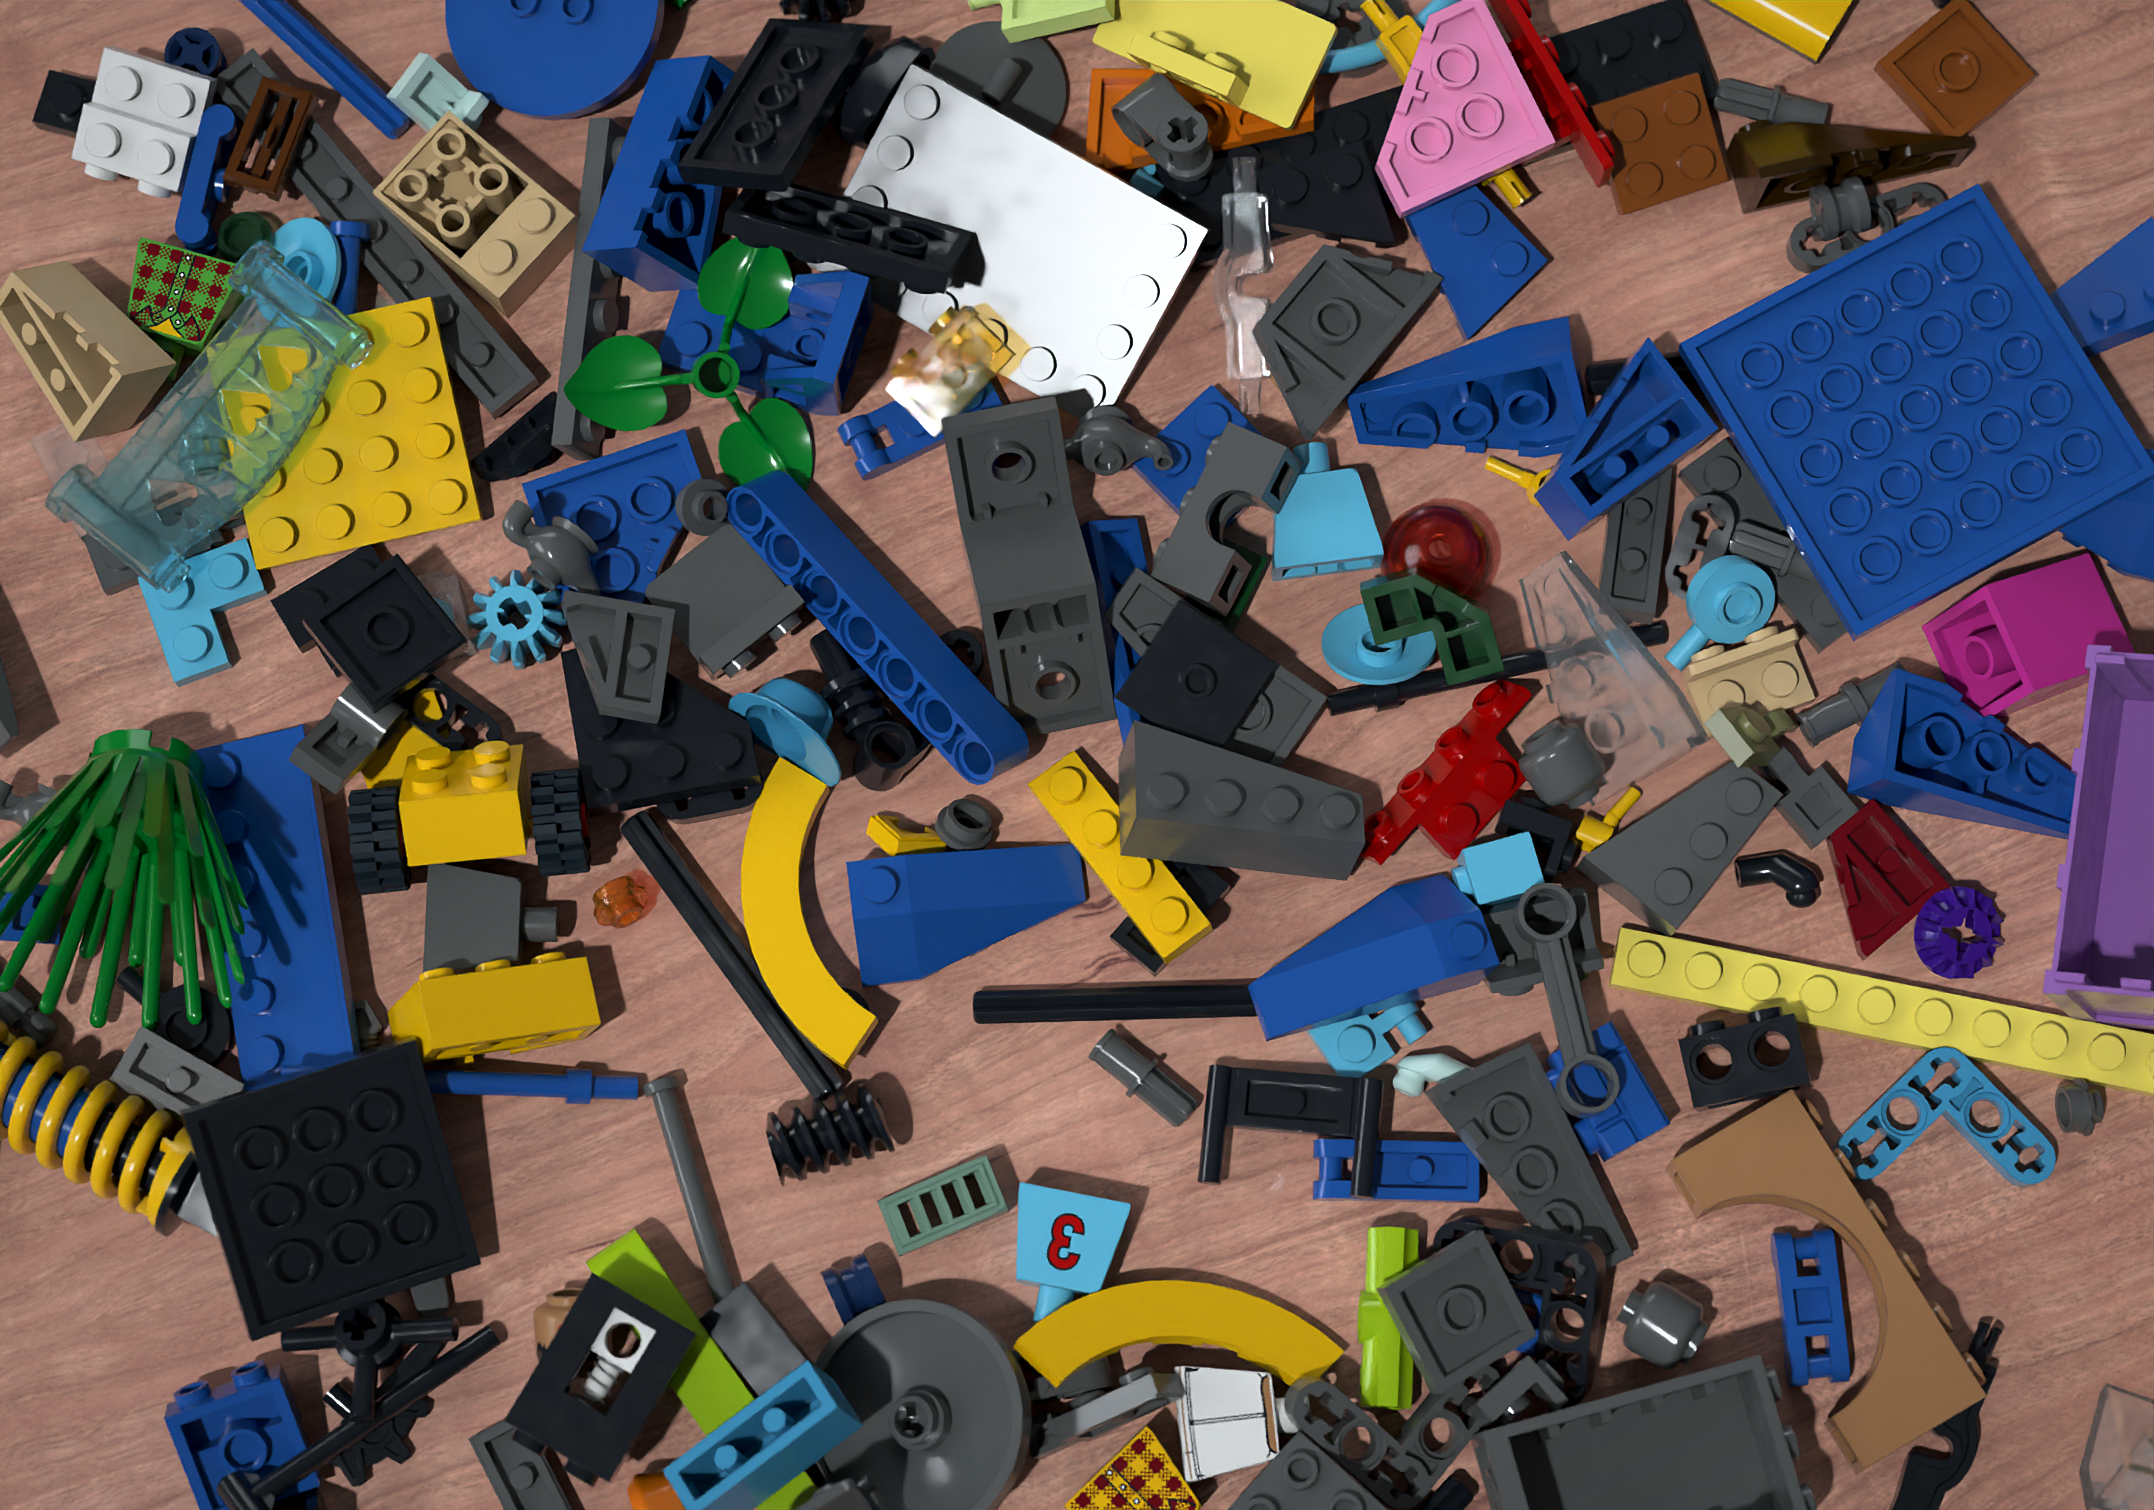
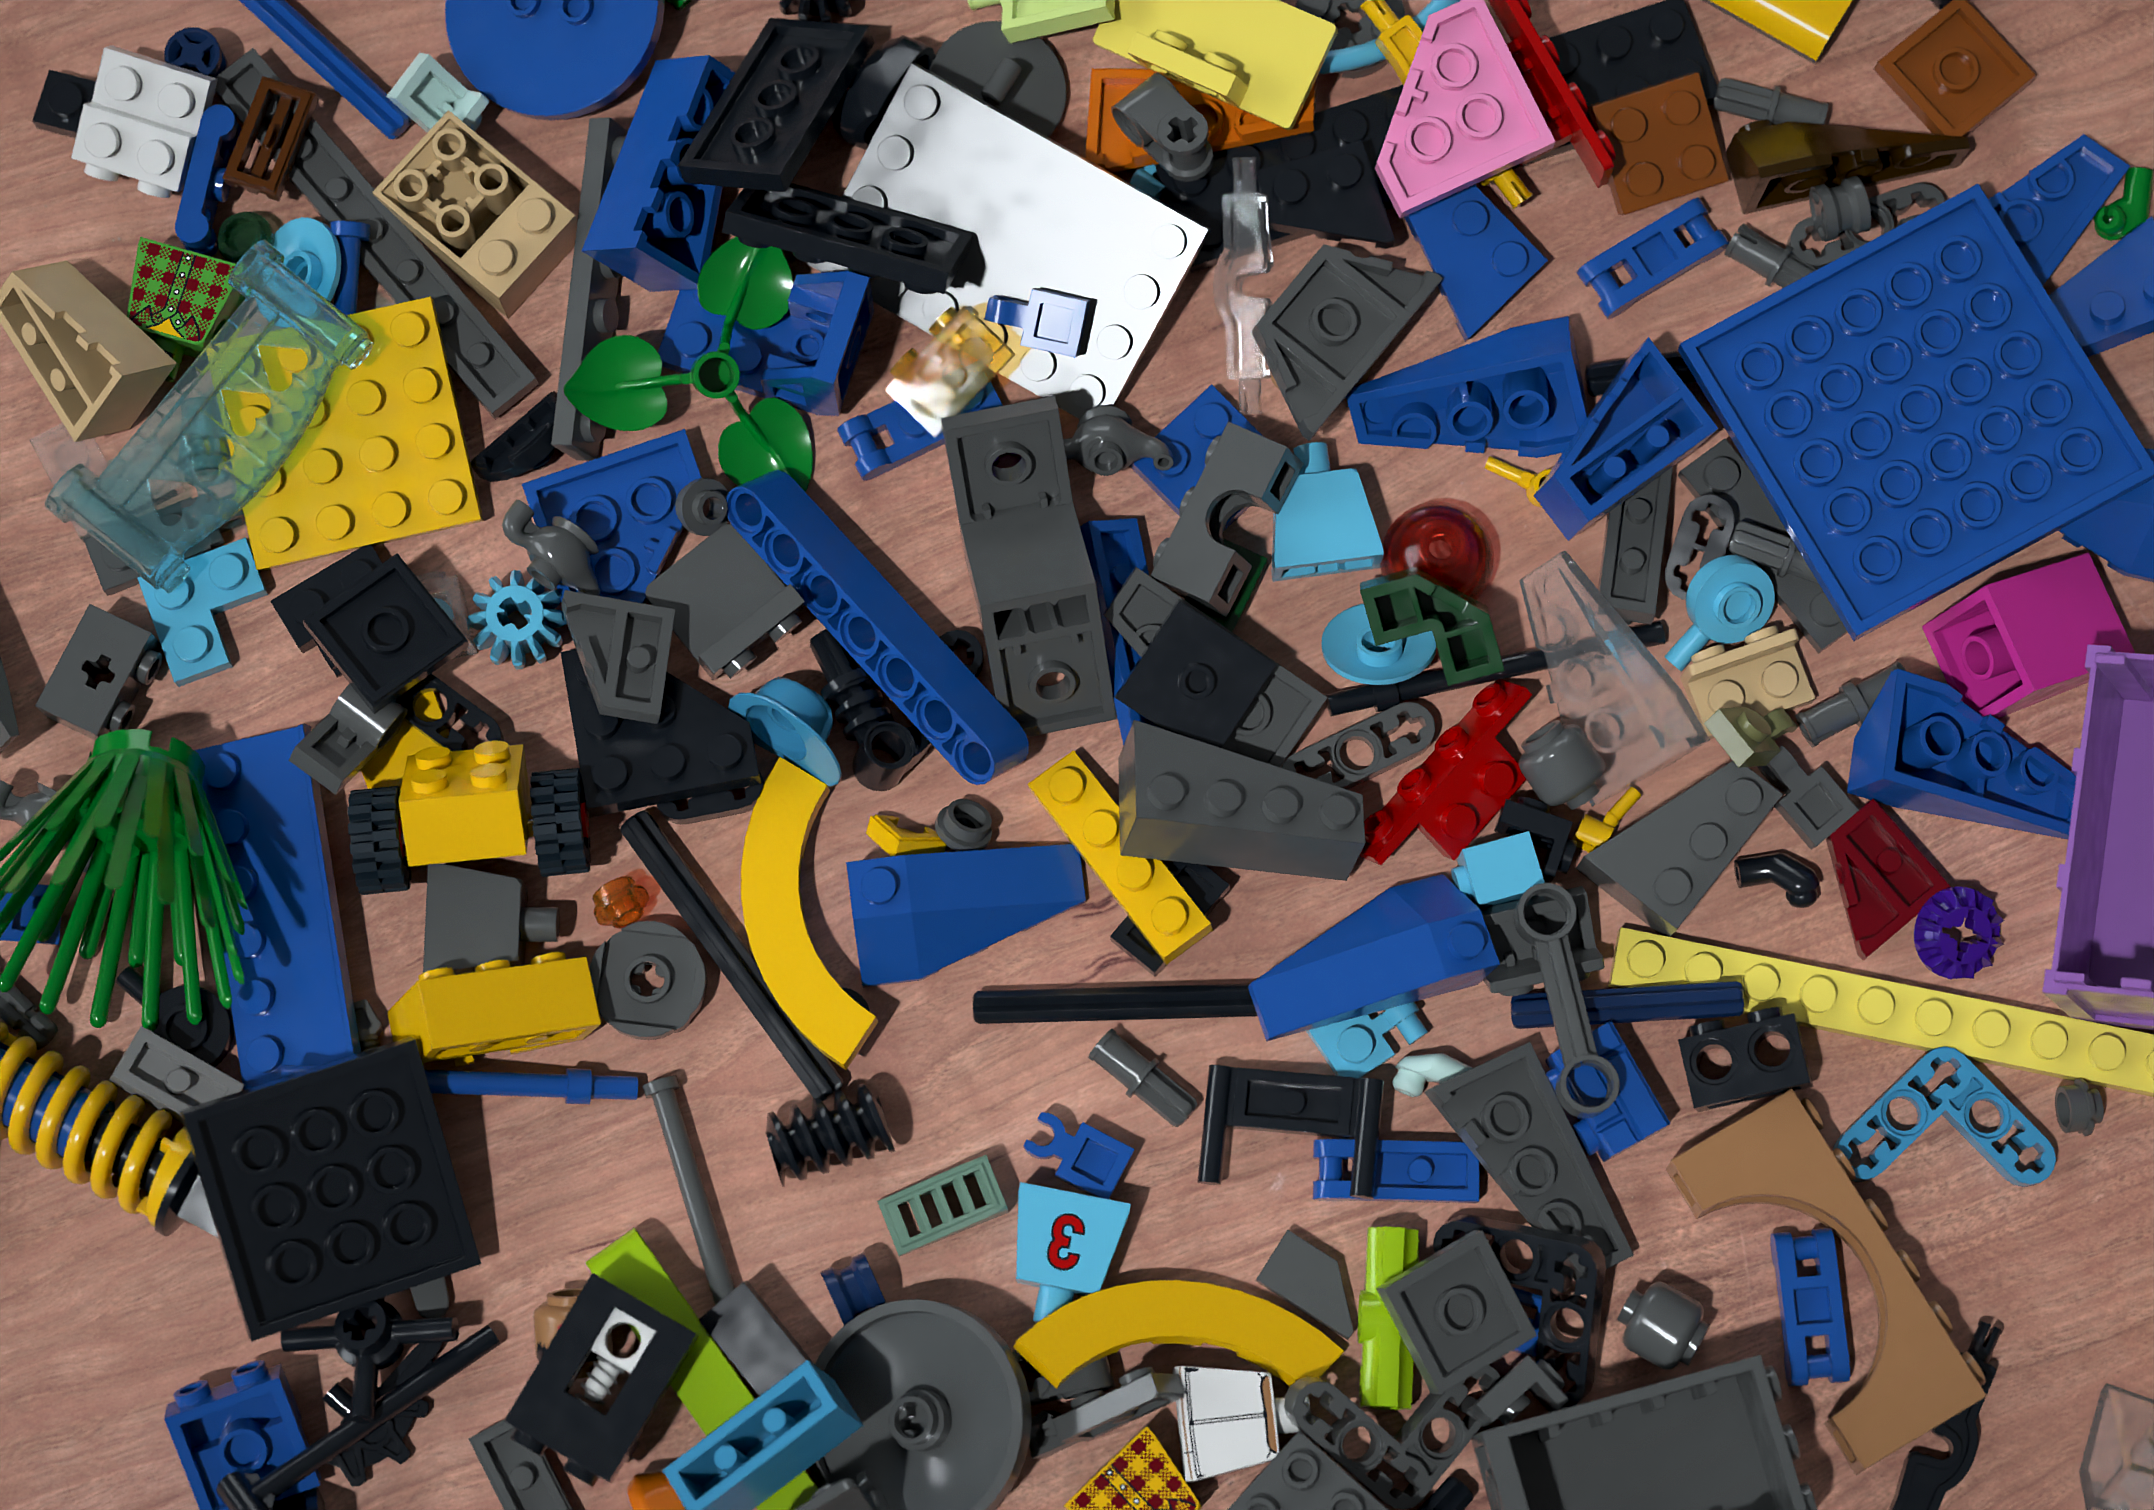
none -> dark grey brick [35,604,163,740]
none -> dark grey plate [589,921,707,1040]
none -> plate [984,288,1090,358]
none -> blue plate [1023,1112,1134,1199]
none -> dark grey tile [1255,1230,1353,1340]
none -> dark grey beam [1281,702,1435,790]
none -> dark blue axle [1511,981,1744,1029]
none -> blue plate [1577,197,1729,319]
none -> dark grey axle [1724,224,1817,288]
none -> blue wing [1988,134,2130,286]
none -> green arm [2094,167,2154,241]

